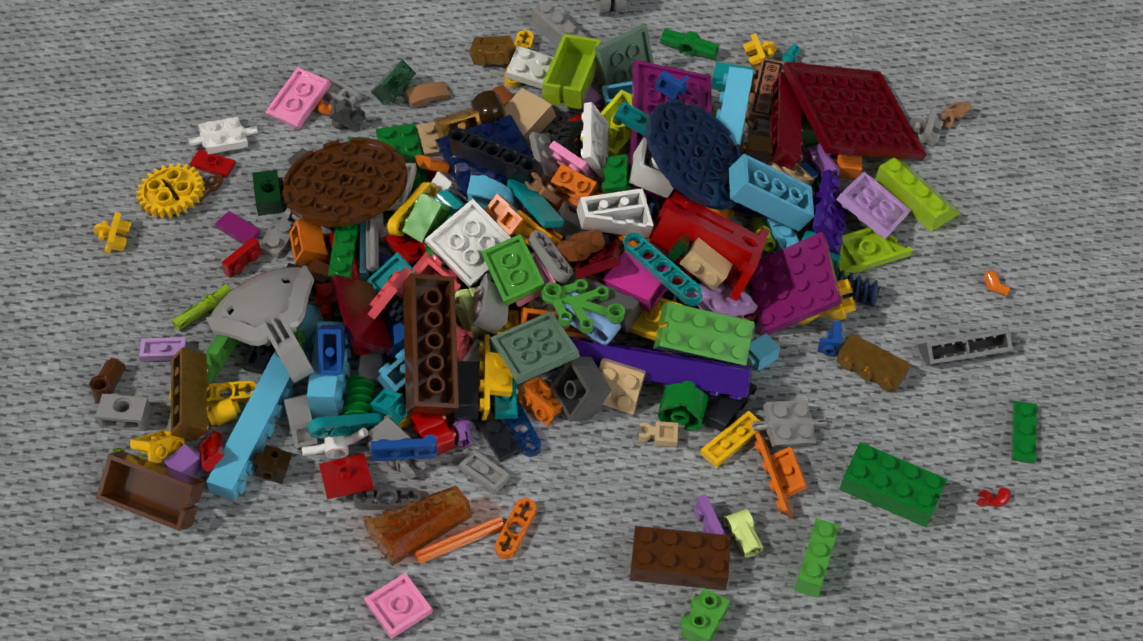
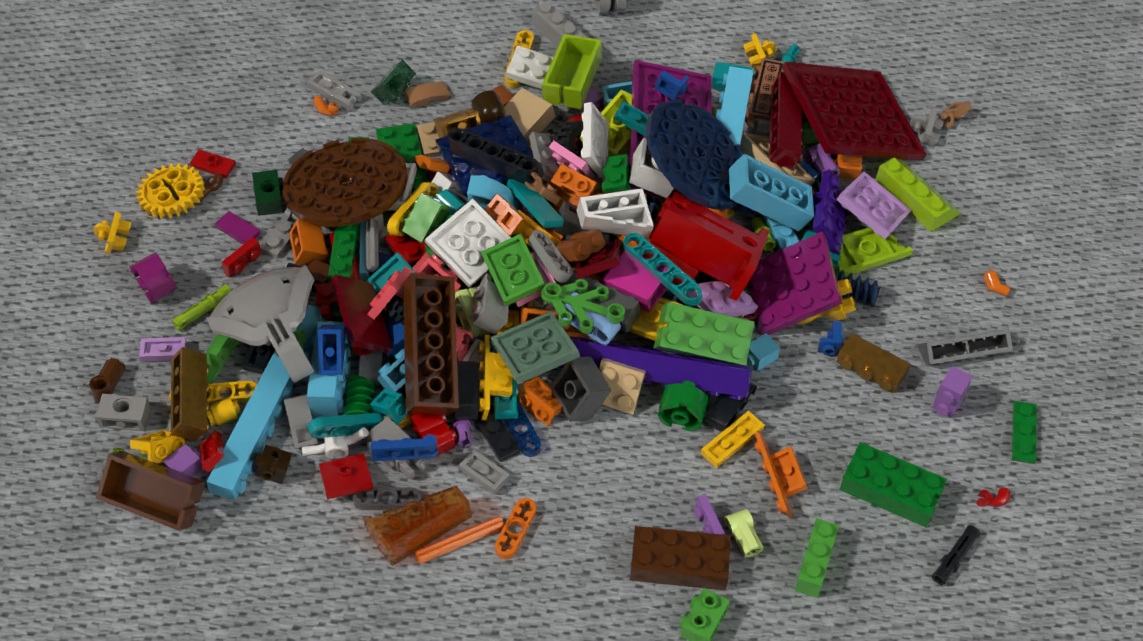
white plate [188,117,258,154] -> none
bright pink tile [265,67,331,130] -> none
dark grey hips [330,98,365,132] -> none
bright pink plate [364,573,433,639] -> none
pearl gold brick [469,36,515,66] -> none
sand green plate [595,24,654,86] -> none
tan plate [638,421,678,447] -> none
green piece [660,28,720,60] -> none
dark green plate [668,234,690,262] -> none
tan brick [679,238,733,291] -> none
dark brown brick [739,134,773,164] -> none
light grey plate [752,400,826,448] -> none
none -> magenta brick [129,252,178,304]
none -> medium lavender brick [932,366,973,418]
none -> black pin [932,525,980,585]

